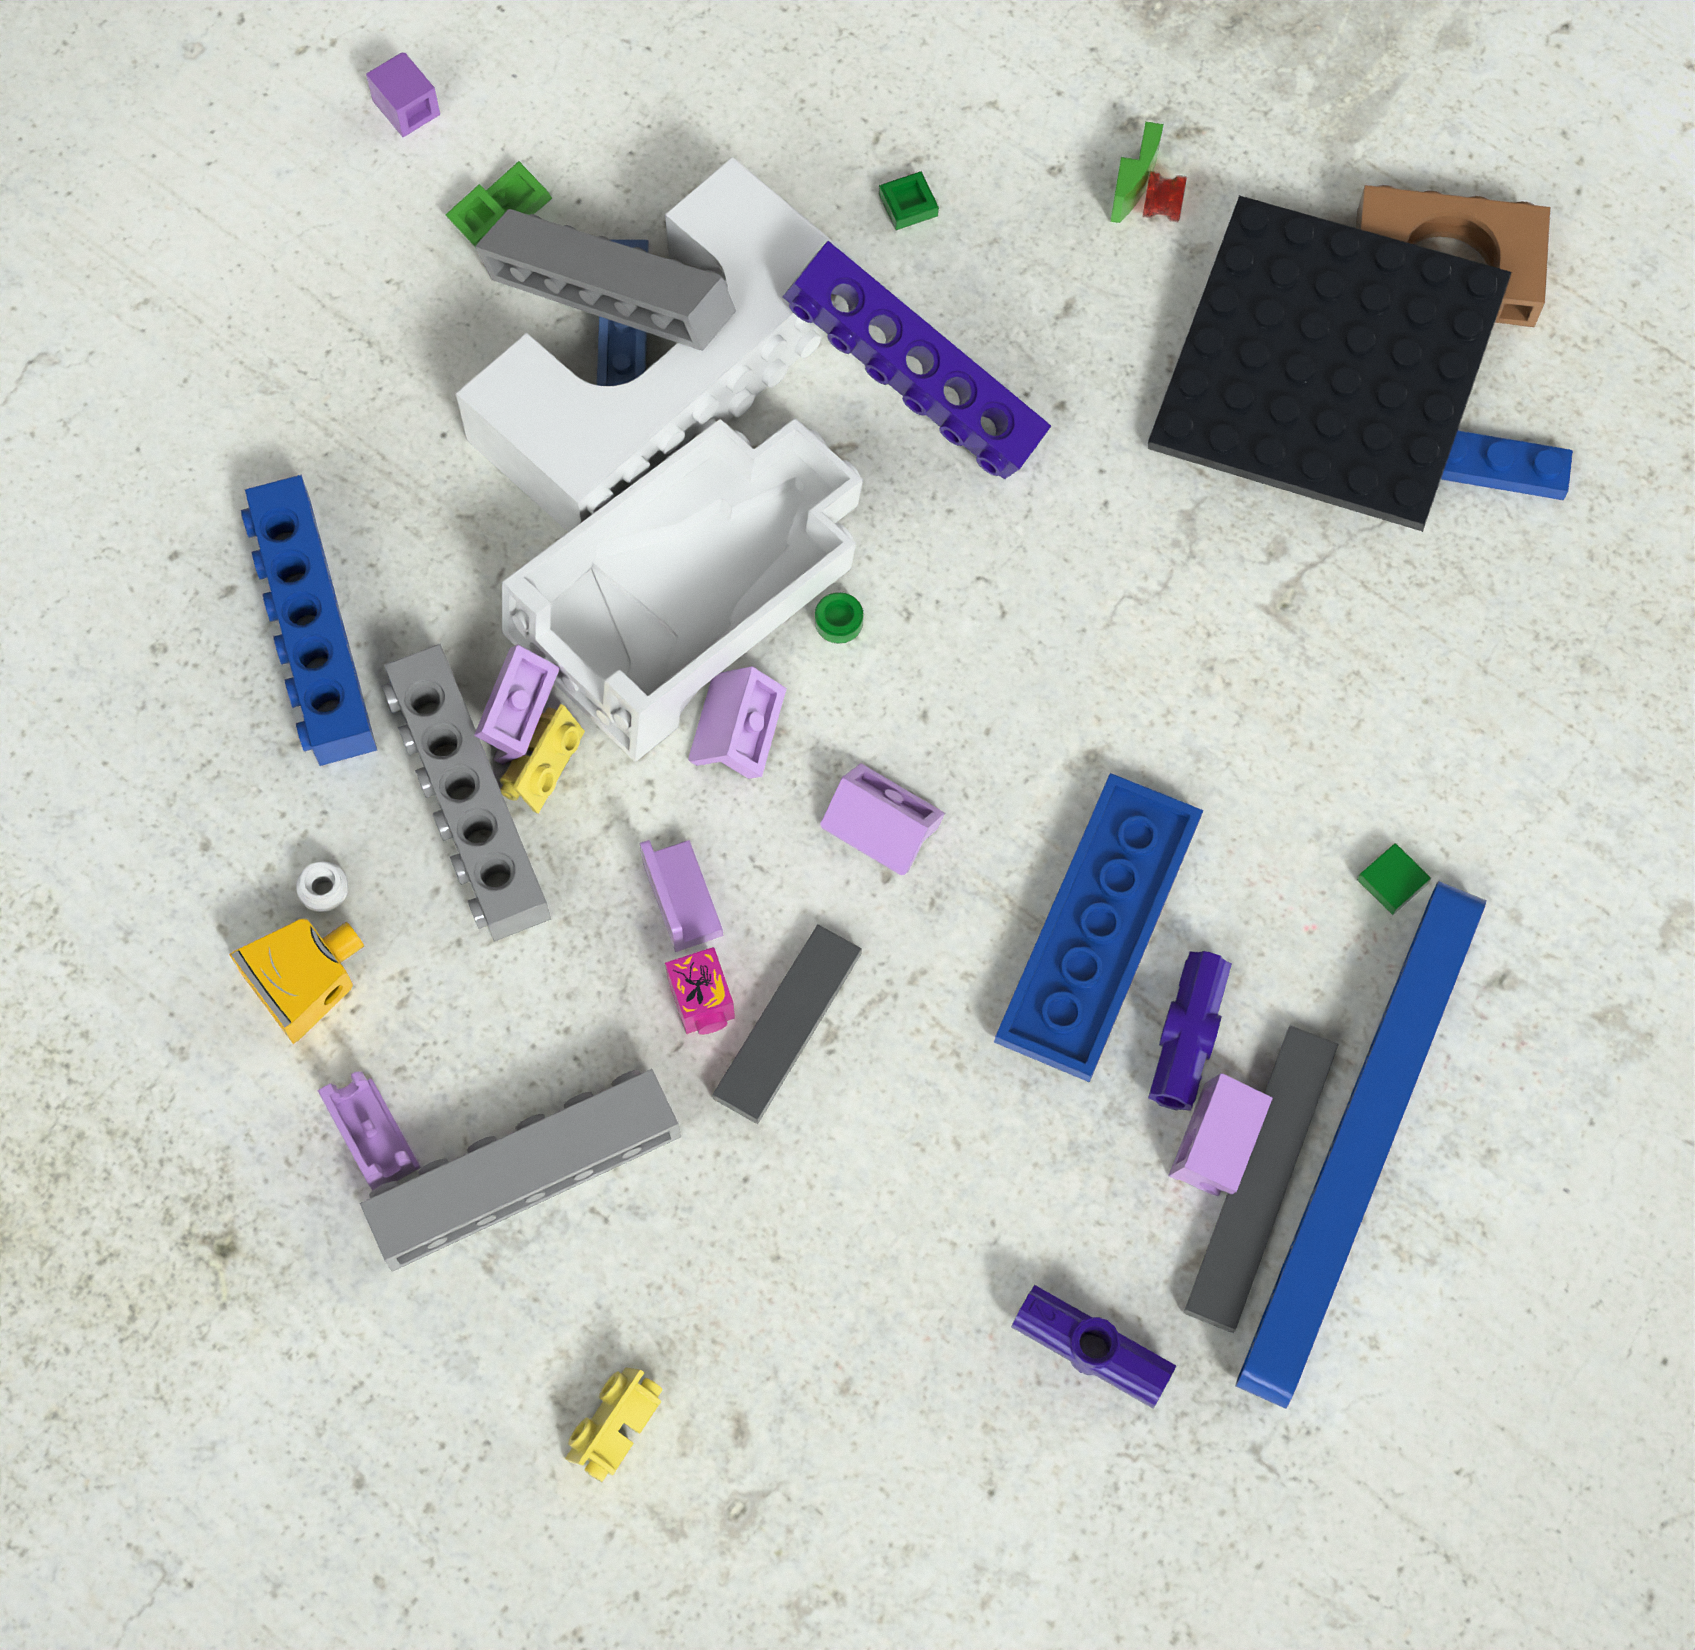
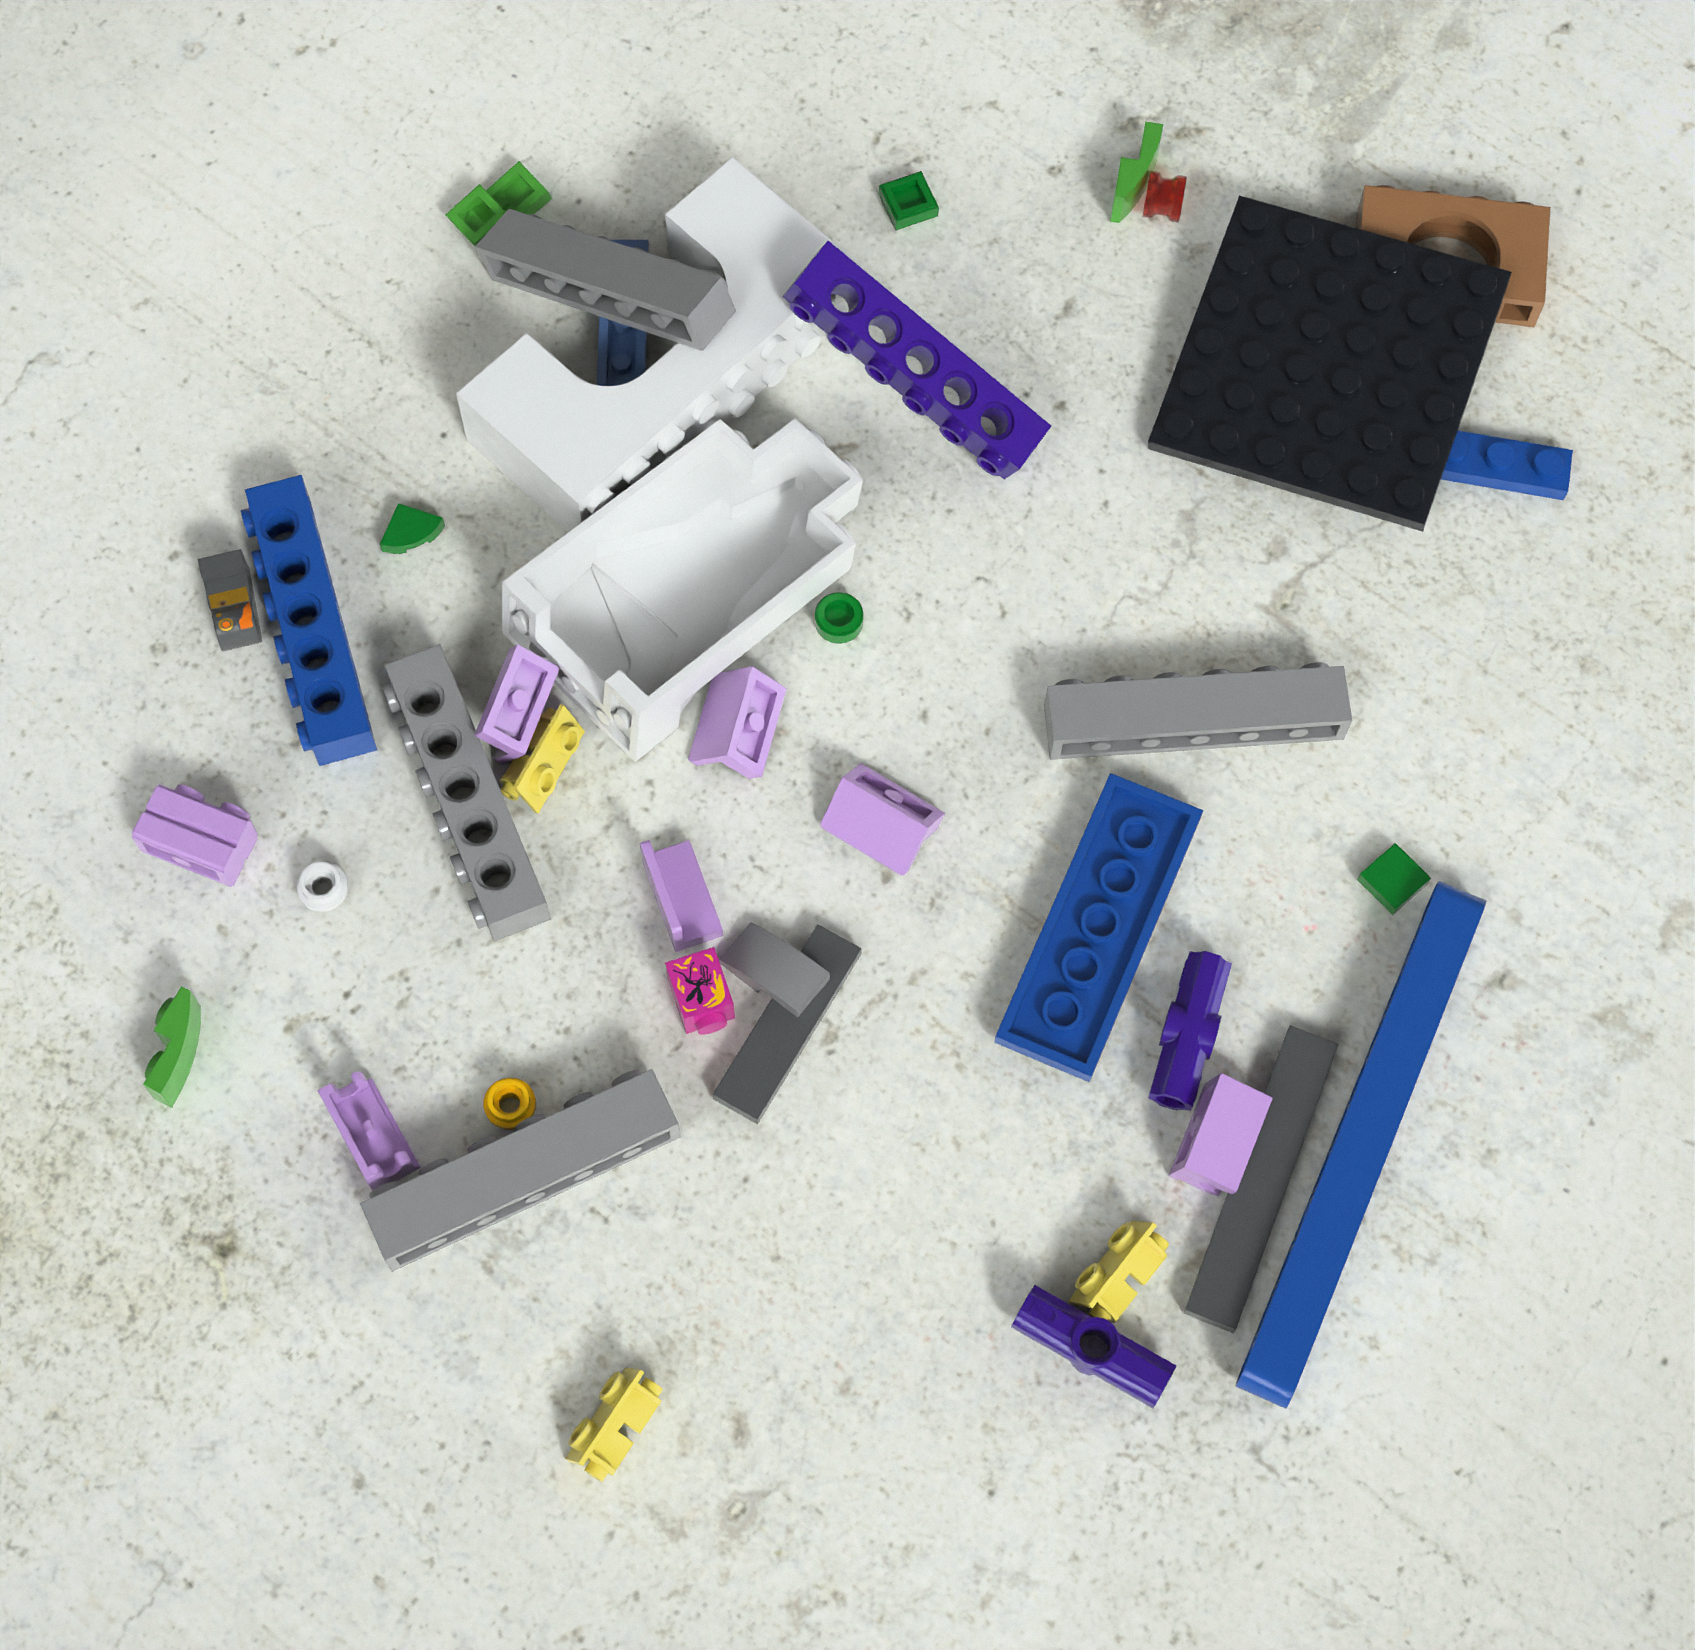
yellow torso [229,918,364,1044] -> none
medium lavender panel [366,52,440,137] -> none
none -> lavender brick [132,784,258,887]
none -> bright green slope [143,986,201,1108]
none -> dark grey leg [197,549,262,652]
none -> green tile [380,503,445,554]
none -> yellow plate [483,1078,536,1130]
none -> light grey slope [719,922,830,1018]
none -> light grey brick [1044,662,1352,760]
none -> light yellow hinge [1068,1221,1169,1323]

